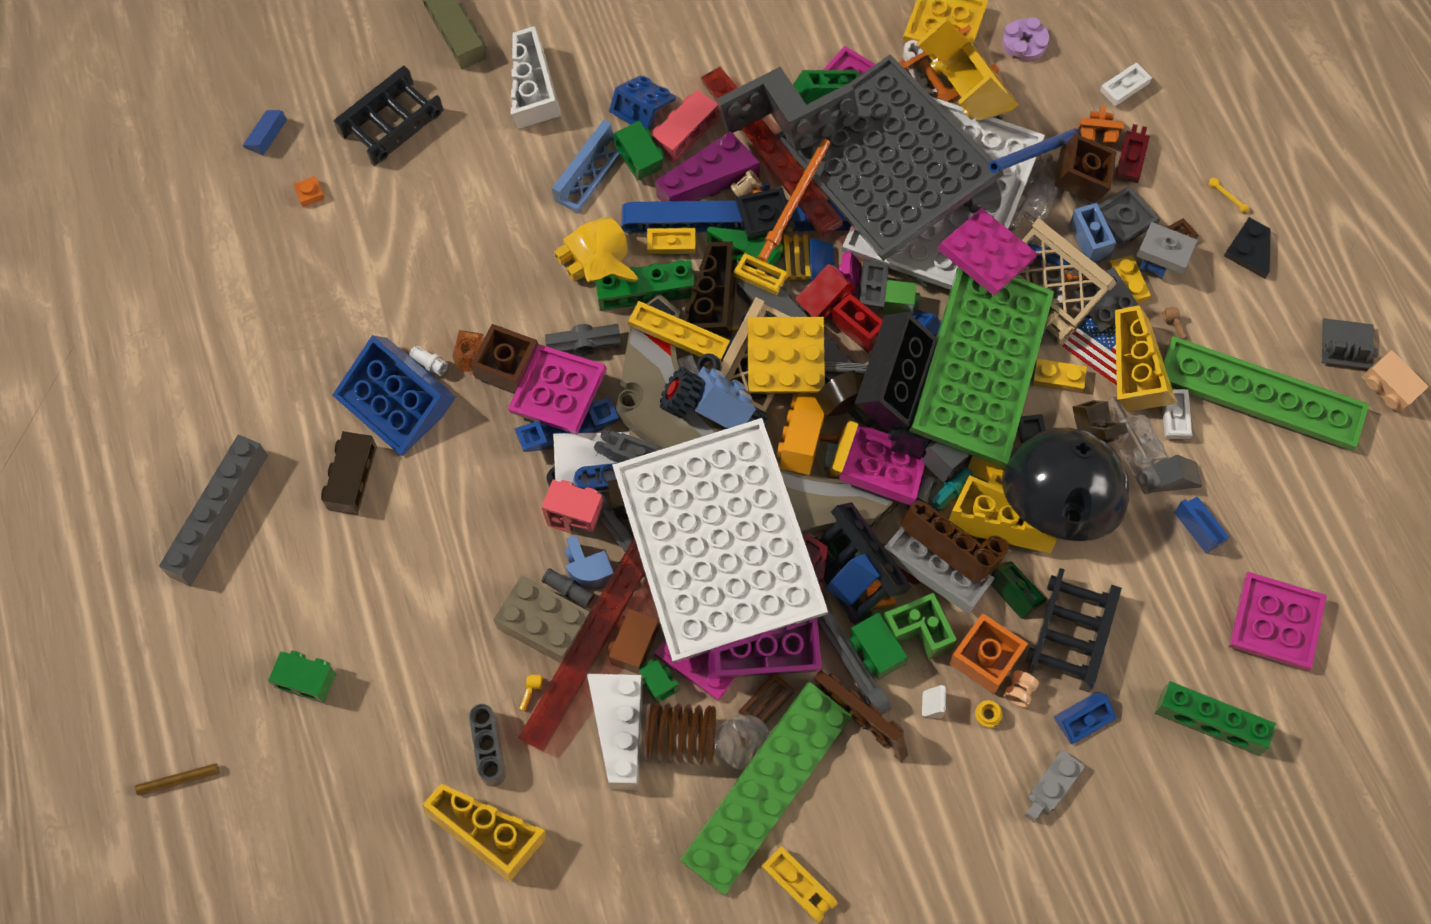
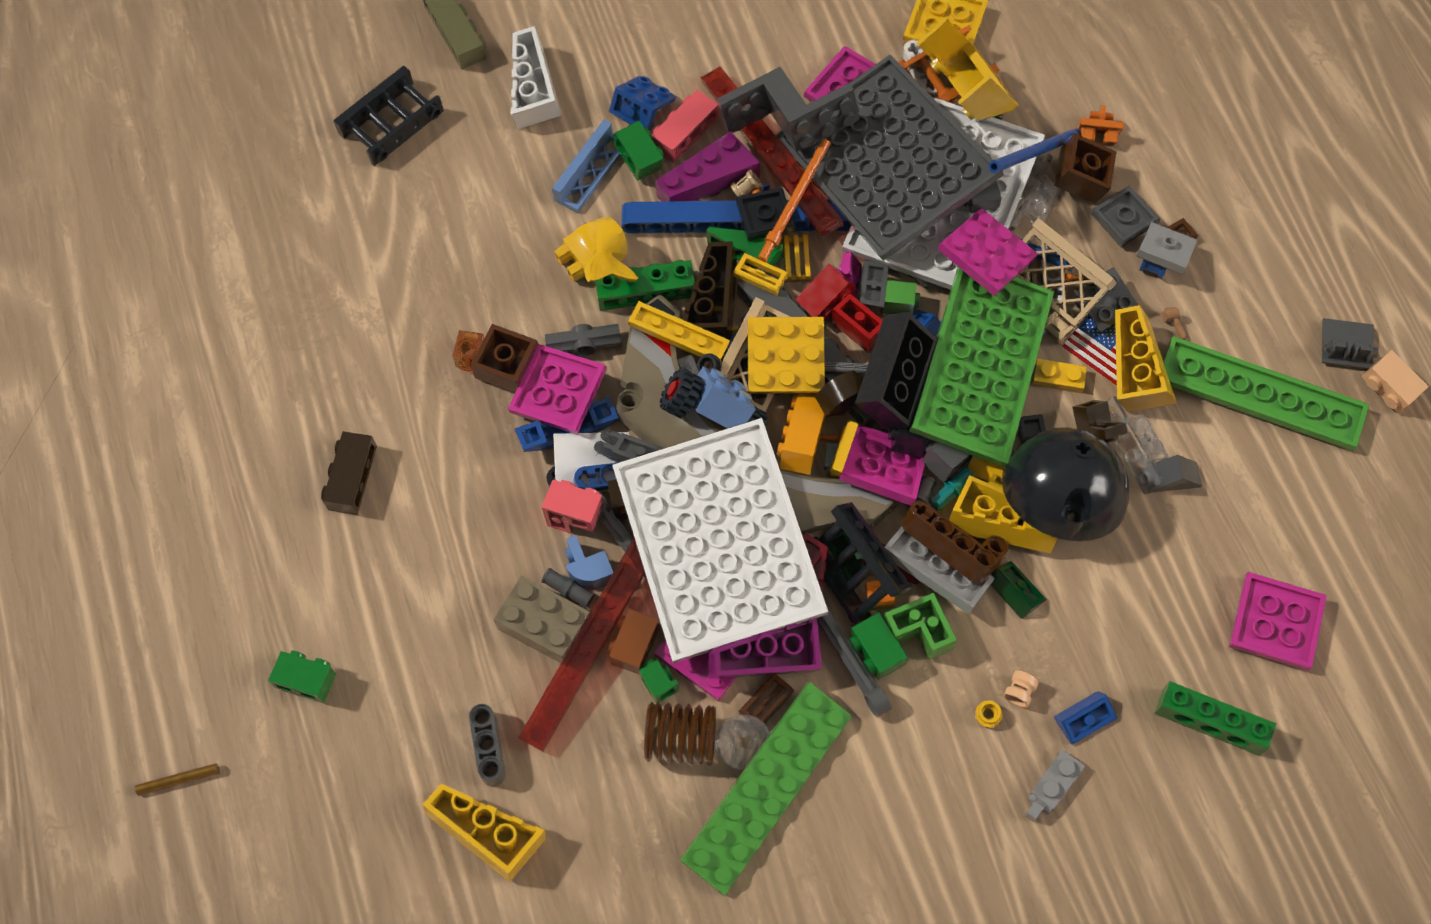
dark grey brick [159,434,268,586] -> none
blue slope [243,110,287,155] -> none
orange plate [293,176,325,207] -> none
blue slope [332,335,456,456] -> none
white pin [409,345,448,376] -> none
yellow hand [519,674,543,711] -> none
white wedge [587,674,643,790] -> none
yellow plate [647,228,696,254] -> none
yellow plate [762,846,838,924] -> none
green slope [793,70,860,105] -> none
blue slope [809,239,834,282] -> none
reddish brown wing [814,670,908,763] -> none
blue slope [826,554,880,606] -> none
white slope [922,685,946,719] -> none
orange brick [949,613,1028,695] -> none
lavender plate [1002,17,1049,62] -> none
black fence [1025,568,1122,693] -> none
medium blue brick [1069,203,1116,262] -> none
white plate [1100,62,1152,106] -> none
yellow plate [1108,255,1151,303] -> none
dark red hinge [1115,124,1150,183] -> none
white plate [1162,389,1193,439] -> none
blue panel [1174,497,1229,554] -> none
yellow hinge [1208,178,1249,213] -> none
black wing [1224,217,1271,279] -> none

